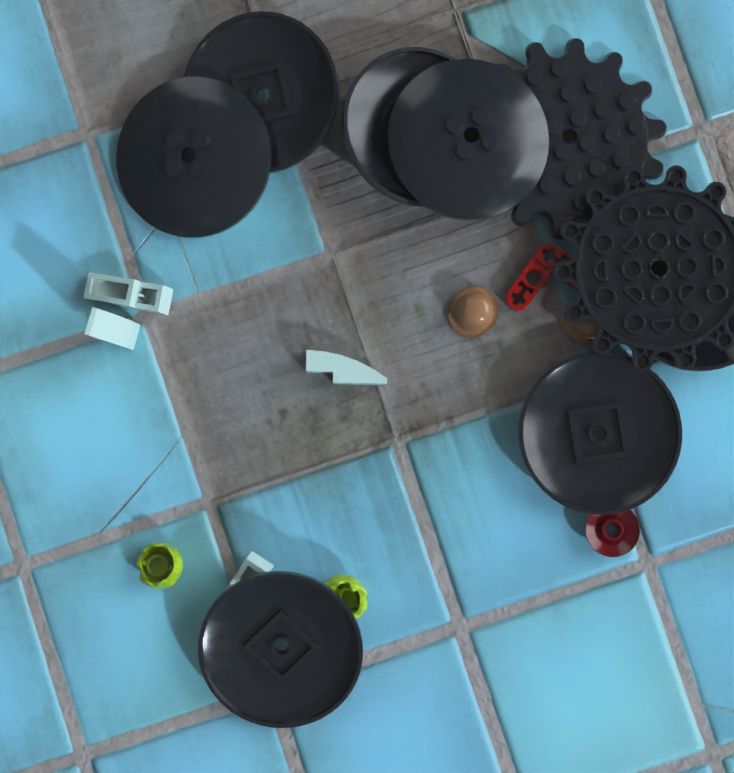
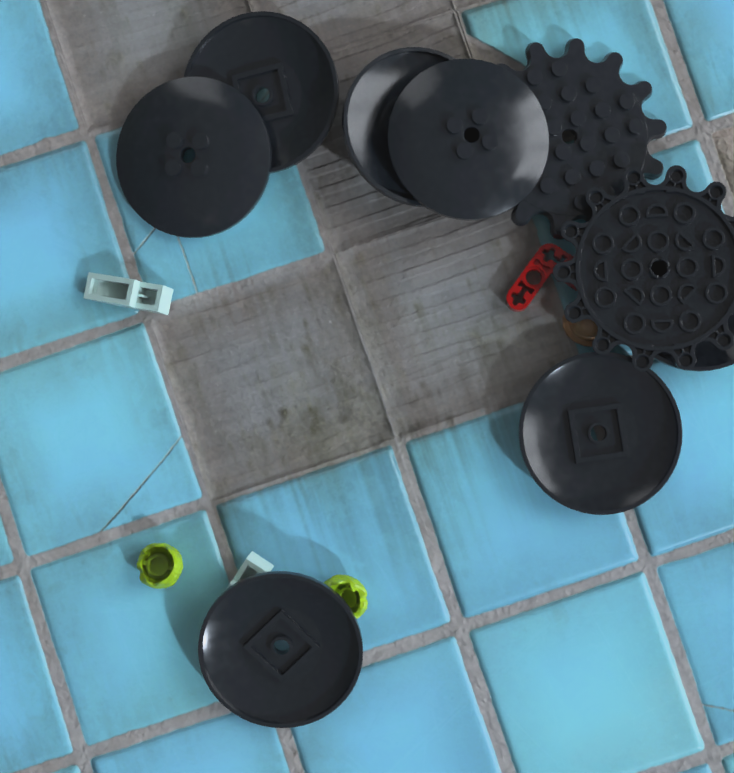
light aqua slope [84,307,140,350] -> none
light aqua slope [306,350,387,385] -> none
medium nougat hat [448,287,499,338] -> none
dark red dish [585,510,640,557] -> none

